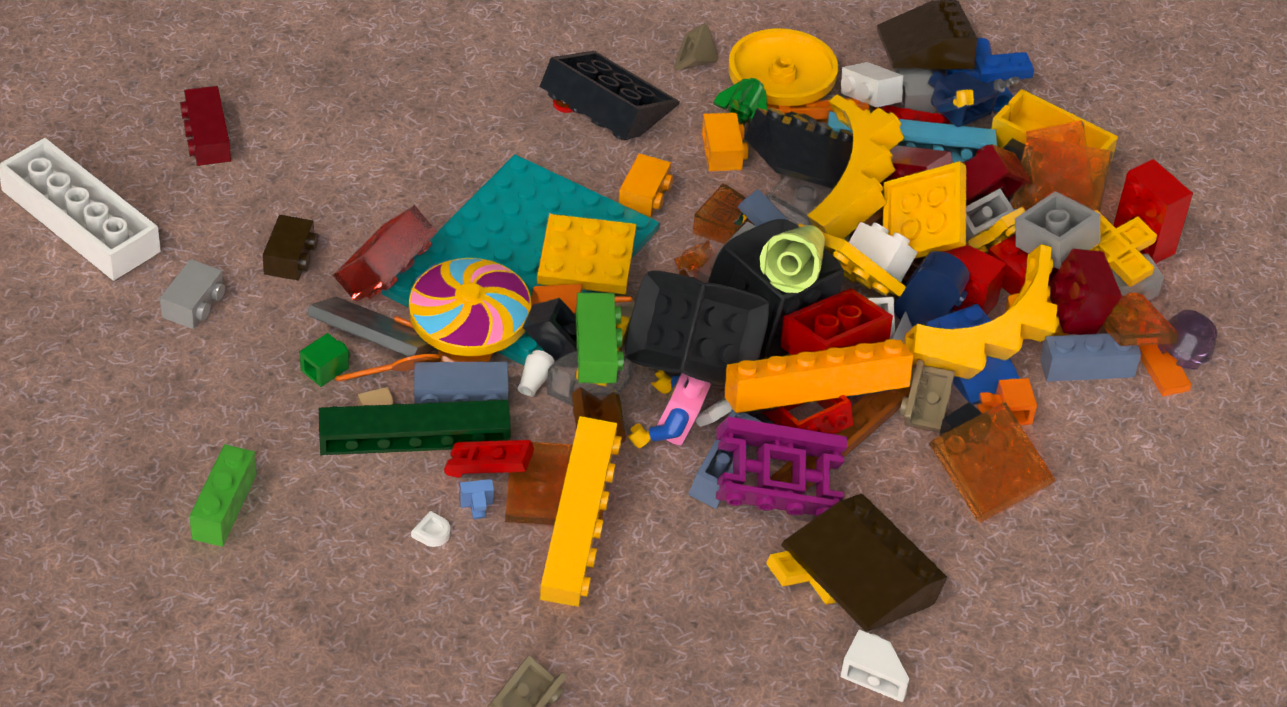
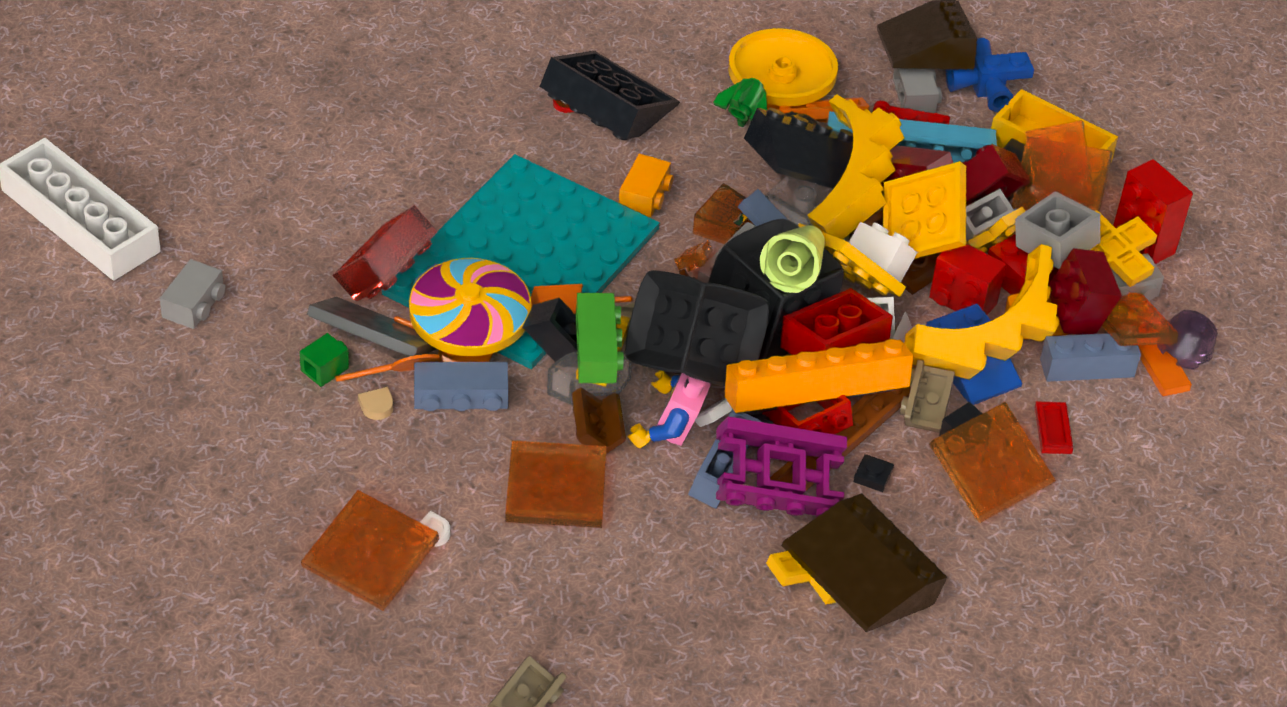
dark red brick [180,86,231,166] -> none
bright green brick [189,444,257,547] -> none
dark brown brick [262,214,318,281] -> none
dark green brick [318,400,511,456] -> none
red plate [444,440,535,478] -> none
medium blue tile [459,479,494,519] -> none
white cone [518,350,555,397] -> none
yellow plate [537,214,636,294] -> none
yellow brick [540,416,622,607] -> none
dark tan slope [674,23,719,70] -> none
light orange brick [701,113,748,171] -> none
white slope [840,630,909,702] -> none
white brick [841,62,903,107] -> none
dark blue brick [894,251,970,327] -> none
dark blue torso [928,71,1019,127] -> none
orange brick [977,378,1037,426] -> none
none -> clear orange plate [301,490,439,611]
none -> black plate [853,454,894,492]
none -> red tile [1035,401,1073,454]

